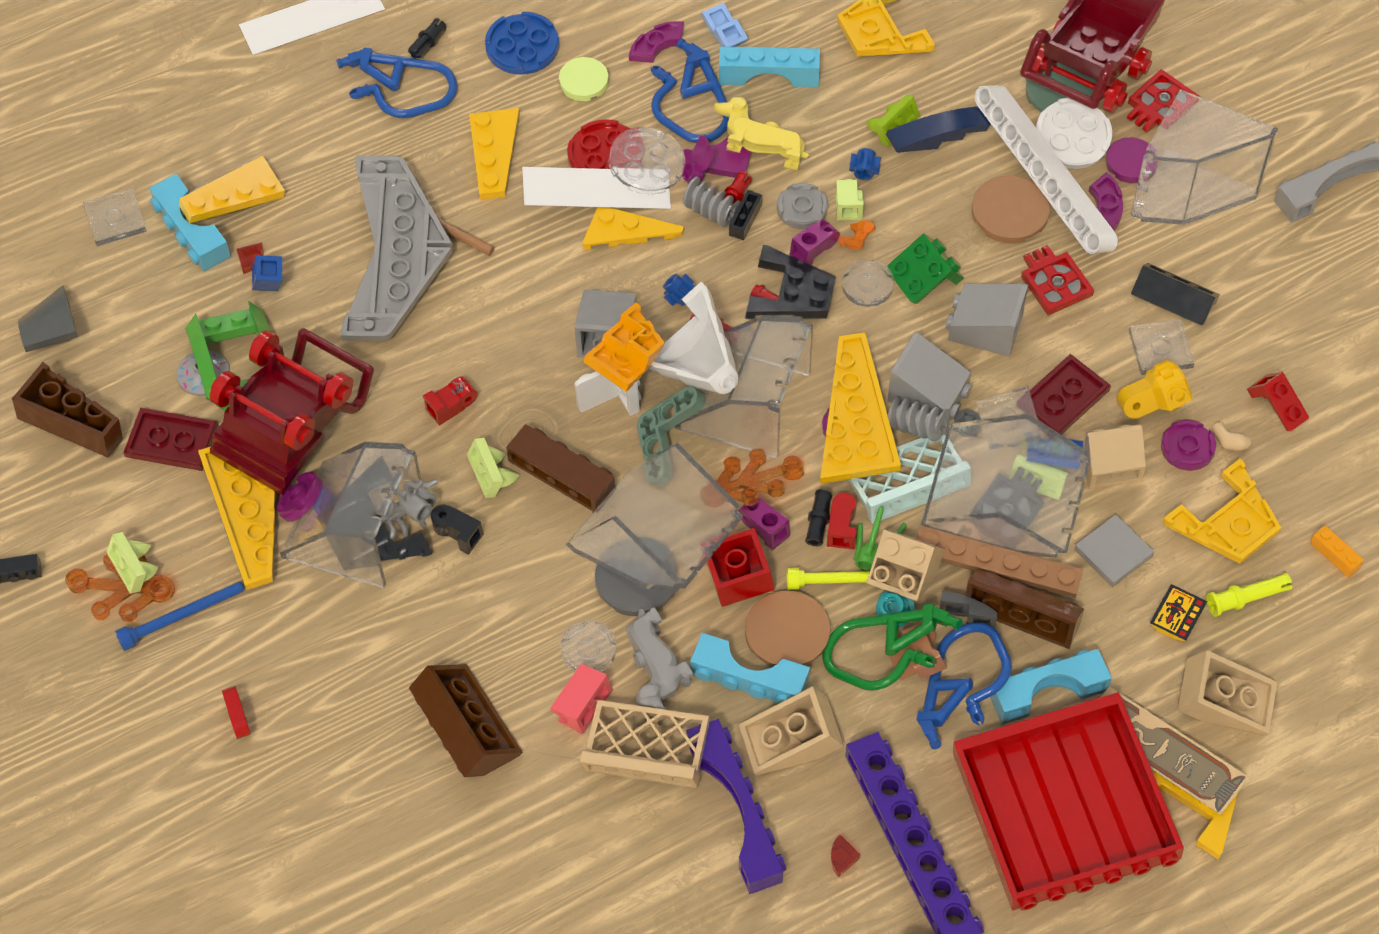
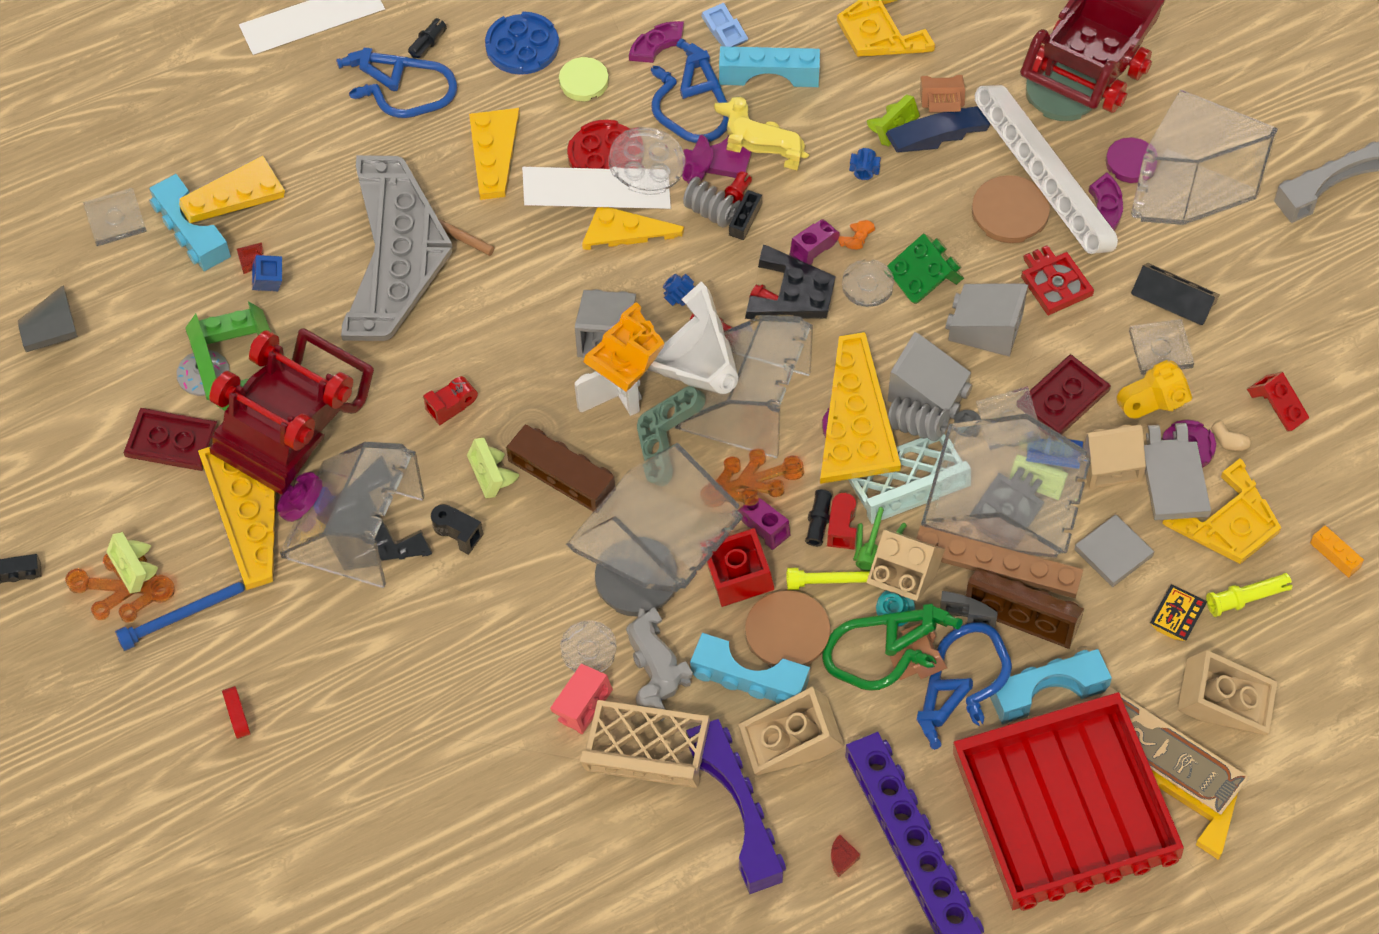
reddish brown wedge [12,362,123,458] -> none
light grey animal [377,479,439,539] -> none
reddish brown slope [409,664,523,778] -> none
light grey tile [777,183,828,230] -> none
yellowish green brick [835,179,864,220] -> none
white tile [1036,98,1112,169] -> none
red piece [1127,69,1200,133] -> none
none -> nougat piece [920,75,965,112]
none -> light grey tile [1144,423,1211,520]

